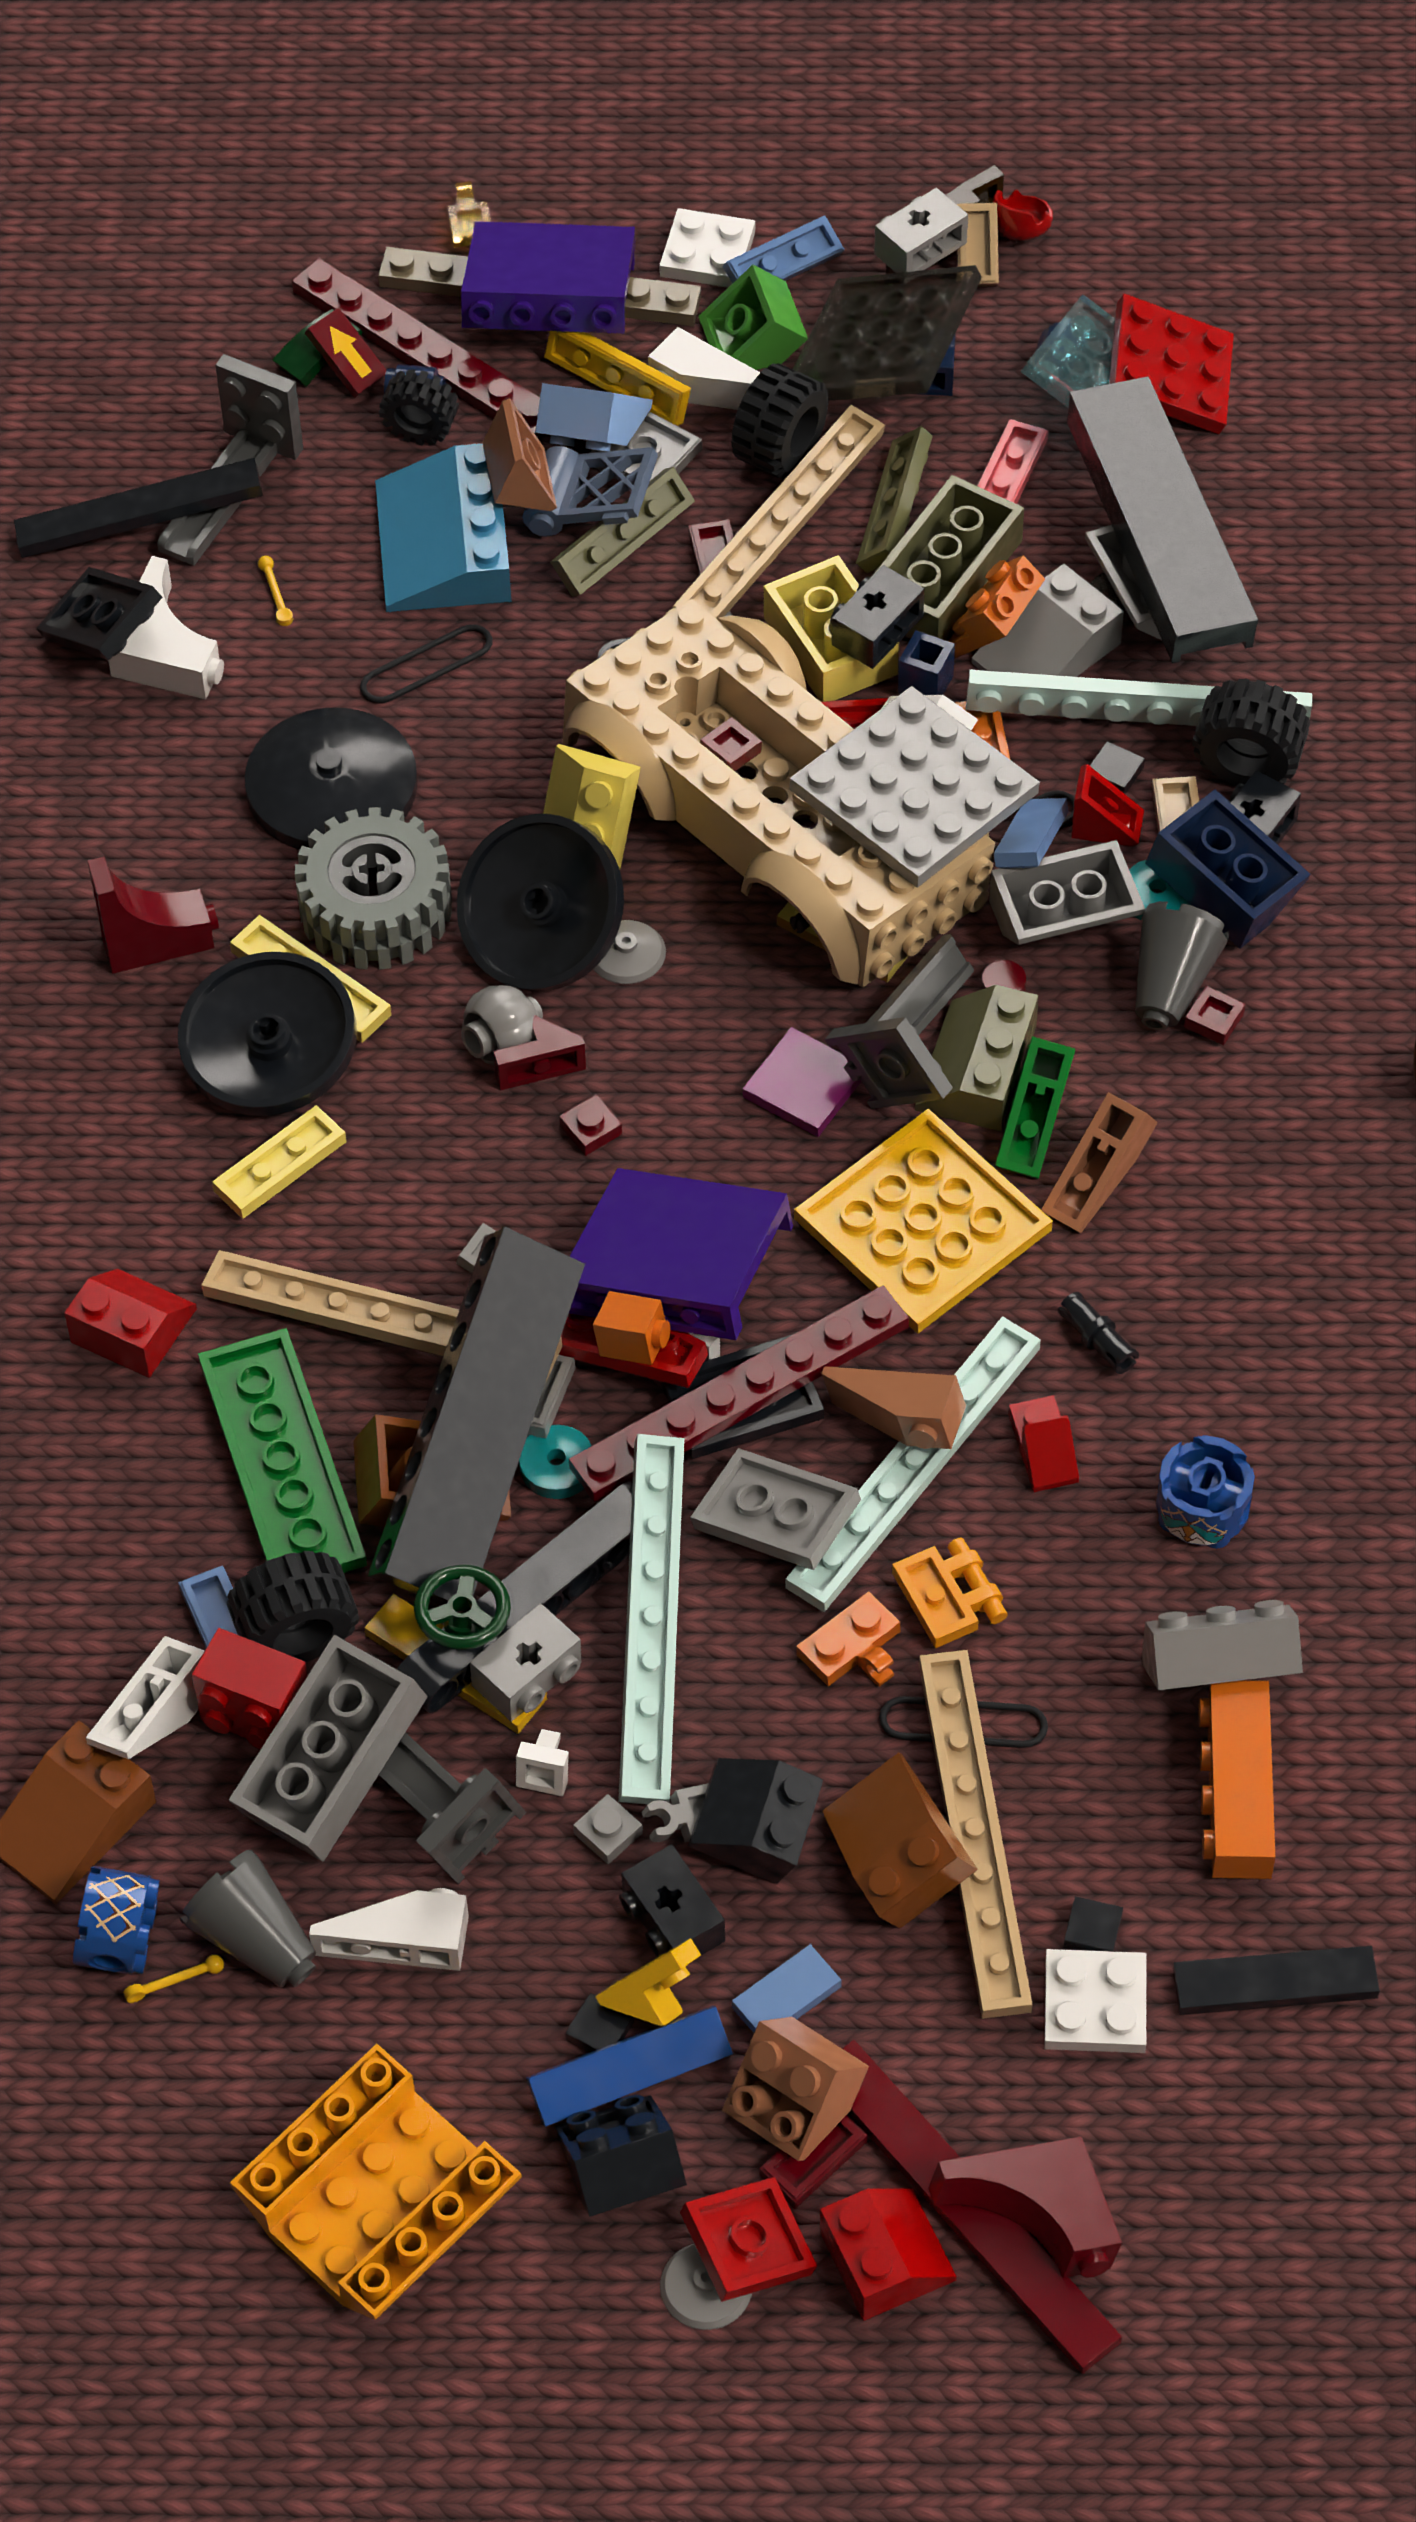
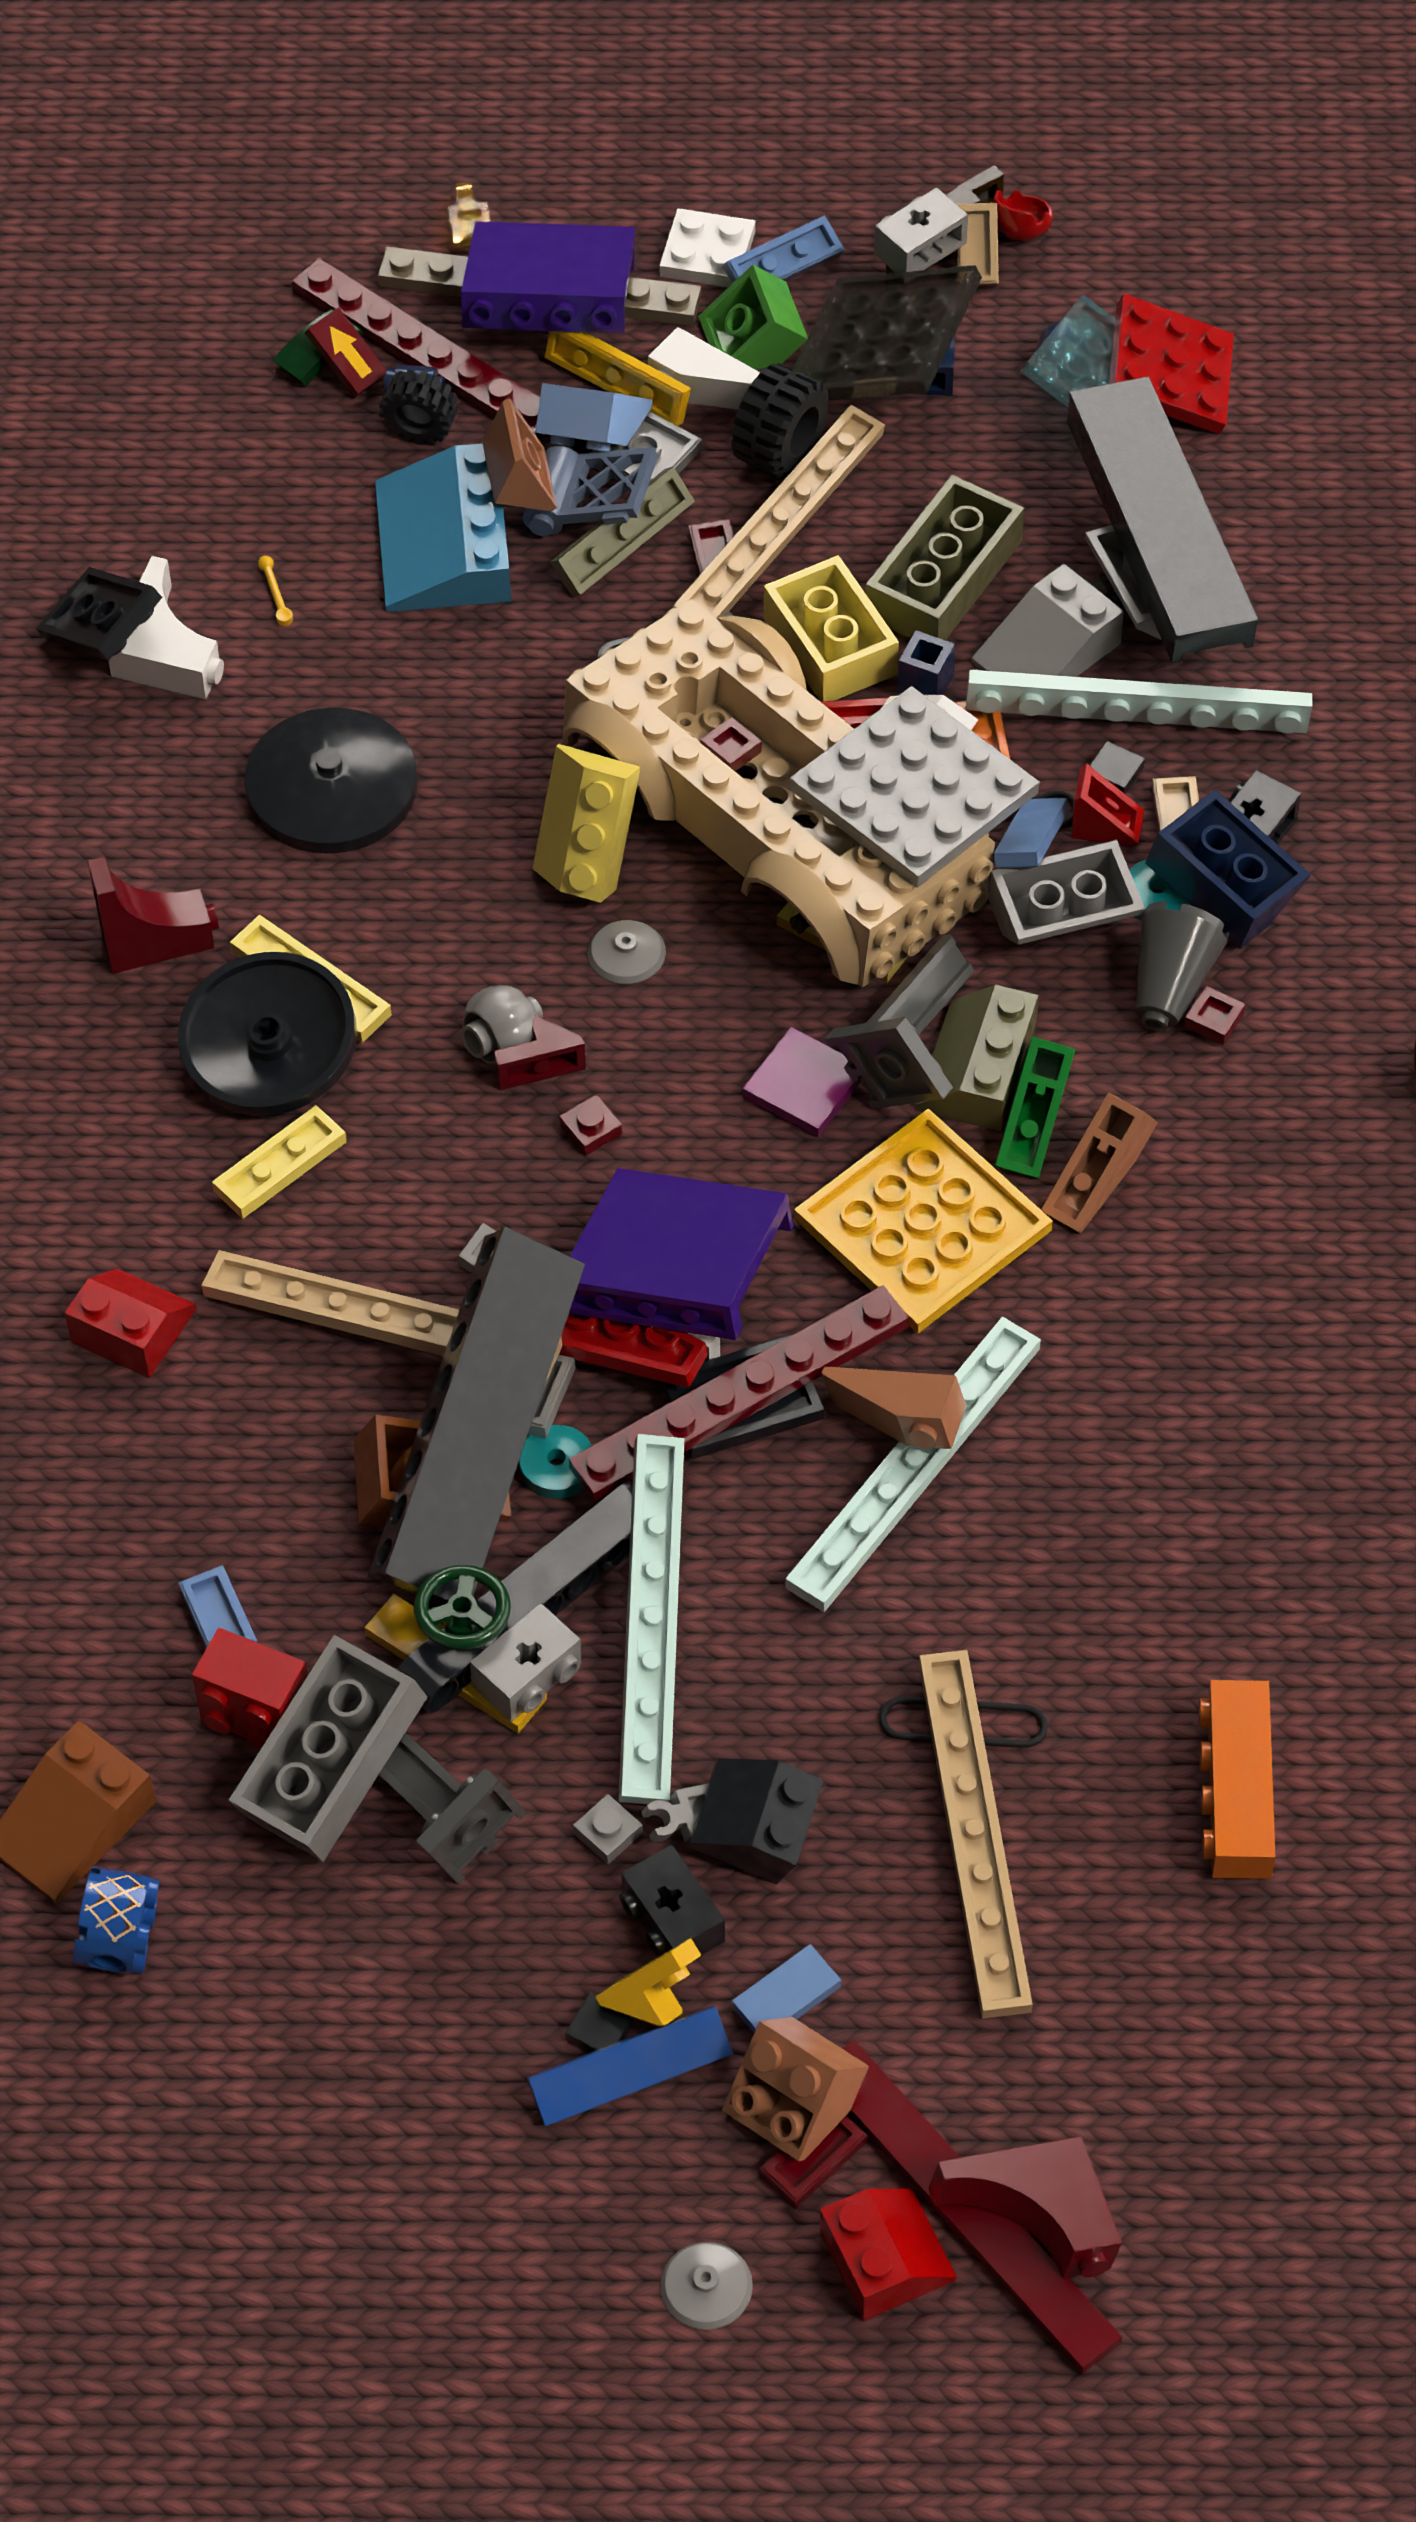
black tile [14,458,263,558] -> none
white slope [86,1636,205,1759] -> none
yellow hinge [123,1954,224,2003] -> none
dark grey bracket [158,354,303,566] -> none
dark grey cone [180,1850,316,1987] -> none
green plate [198,1328,367,1573] -> none
black tyre [227,1551,359,1662] -> none
light orange slope [230,2044,522,2320] -> none
light grey wheel [295,807,452,970] -> none
white slope [309,1888,469,1971] -> none
black piece [360,625,492,703] -> none
black dish [457,814,624,991] -> none
white tile [516,1729,569,1797] -> none
black slope [555,2095,687,2217] -> none
orange brick [593,1291,670,1365] -> none
red plate [680,2177,817,2302] -> none
light grey plate [690,1448,861,1570] -> none
orange plate [796,1591,901,1687] -> none
dark orange slope [822,1752,978,1929] -> none
brick [830,565,925,669] -> none
olive plate [856,426,933,573] -> none
light orange plate [892,1538,1008,1649] -> none
orange plate [949,555,1045,658] -> none
coral tile [977,419,1048,504] -> none
tile [982,960,1026,992] -> none
red slope [1008,1395,1079,1492] -> none
white plate [1045,1949,1146,2053] -> none
black pin [1058,1292,1139,1374] -> none
black tile [1064,1896,1123,1952] -> none
light grey slope [1142,1600,1303,1690] -> none
blue brick [1156,1435,1255,1549] -> none
black tile [1173,1946,1380,2015] -> none
black tyre [1192,679,1310,786] -> none

